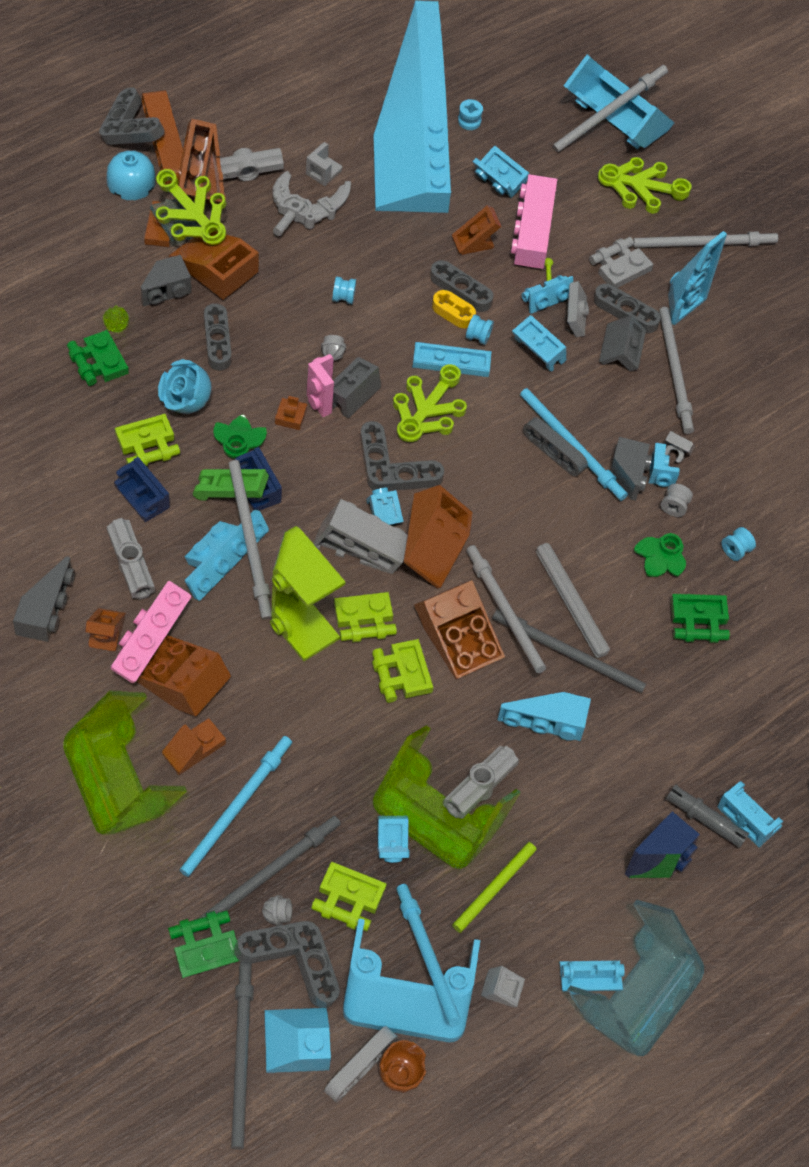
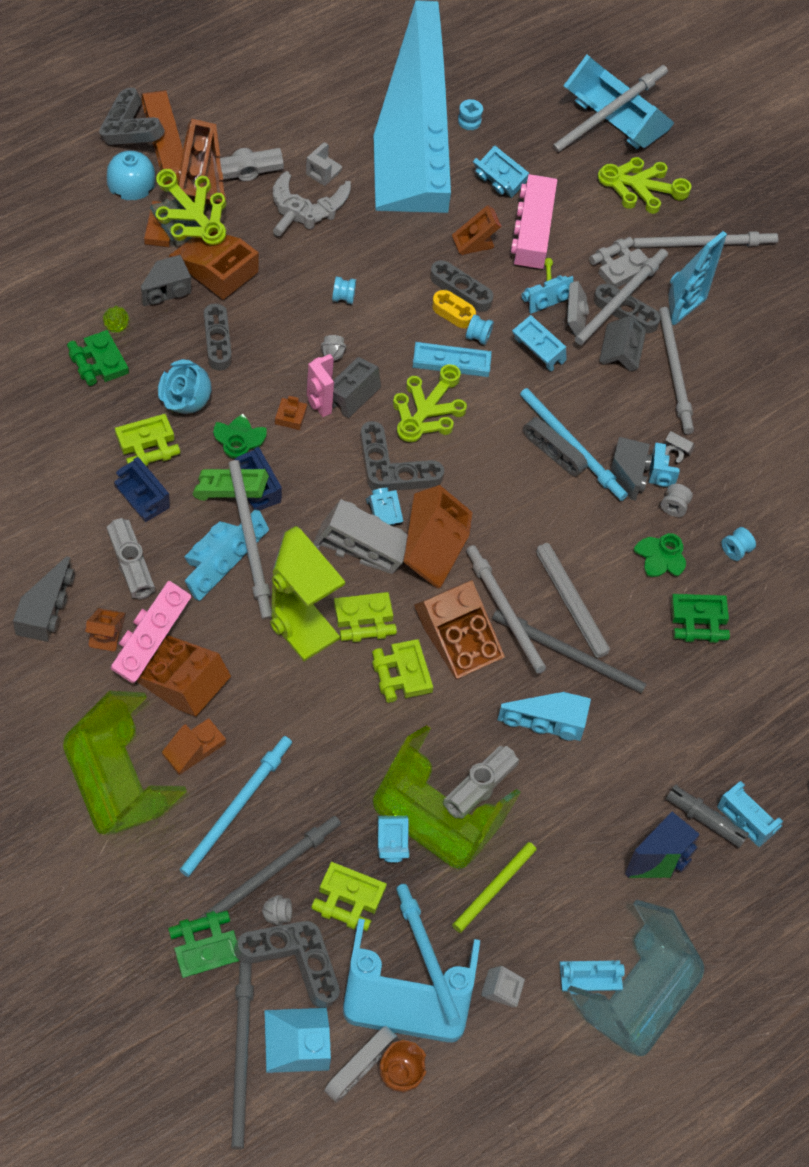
none -> light grey bar [575,249,668,345]

